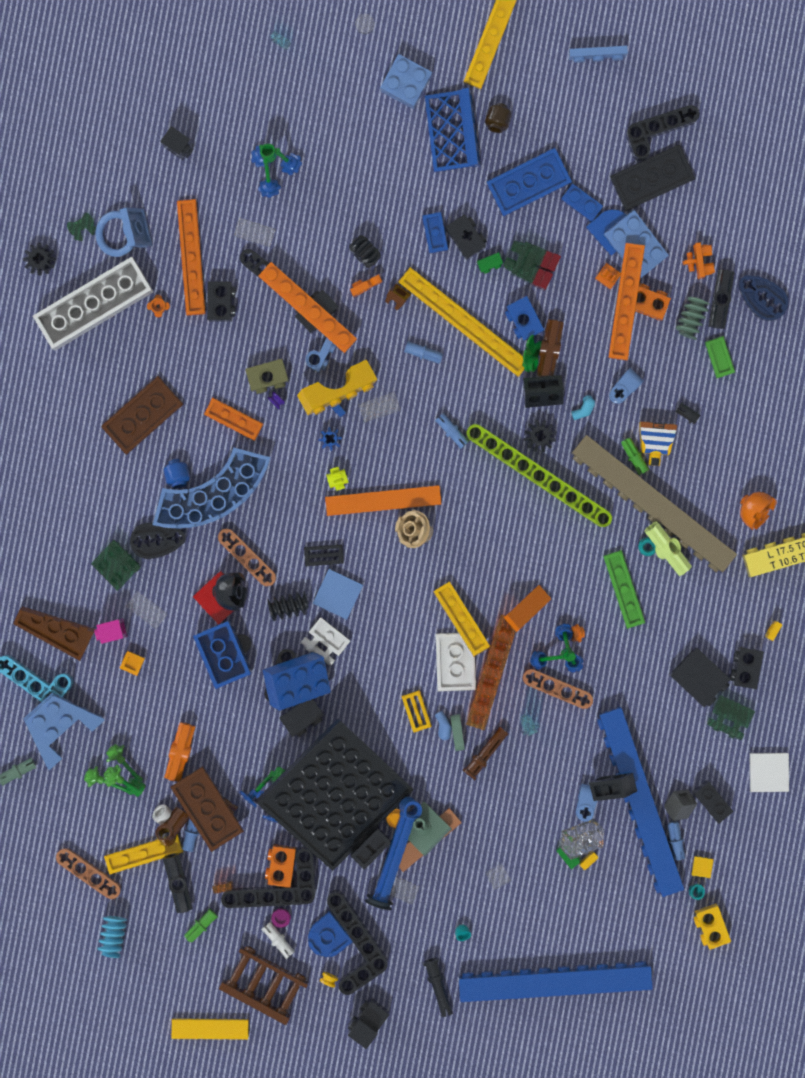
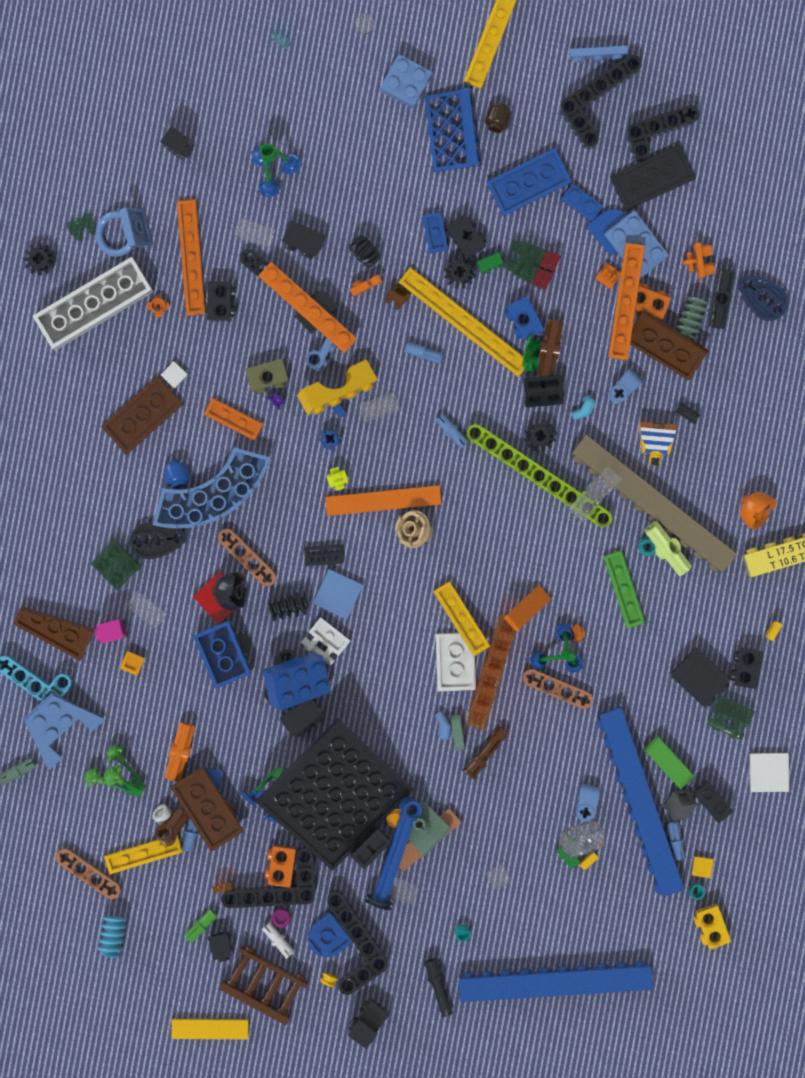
black piece [163,853,193,913] -> none
yellow tile [401,690,432,733] -> none
clear light blue hinge [520,714,540,737] -> none
black brick [589,773,637,801] -> none
bright green axle [621,438,649,475] -> none
bright green tile [704,336,735,379] -> none
none -> white tile [161,361,188,388]
none -> blue tile [205,766,224,790]
none -> black brick [208,931,233,962]
none -> black brick [282,220,327,260]
none -> black gear [444,256,476,289]
none -> black beam [560,55,642,149]
none -> clear arch [567,466,622,522]
none -> reddish brown tile [630,310,709,380]
none -> bright green beam [643,736,694,790]

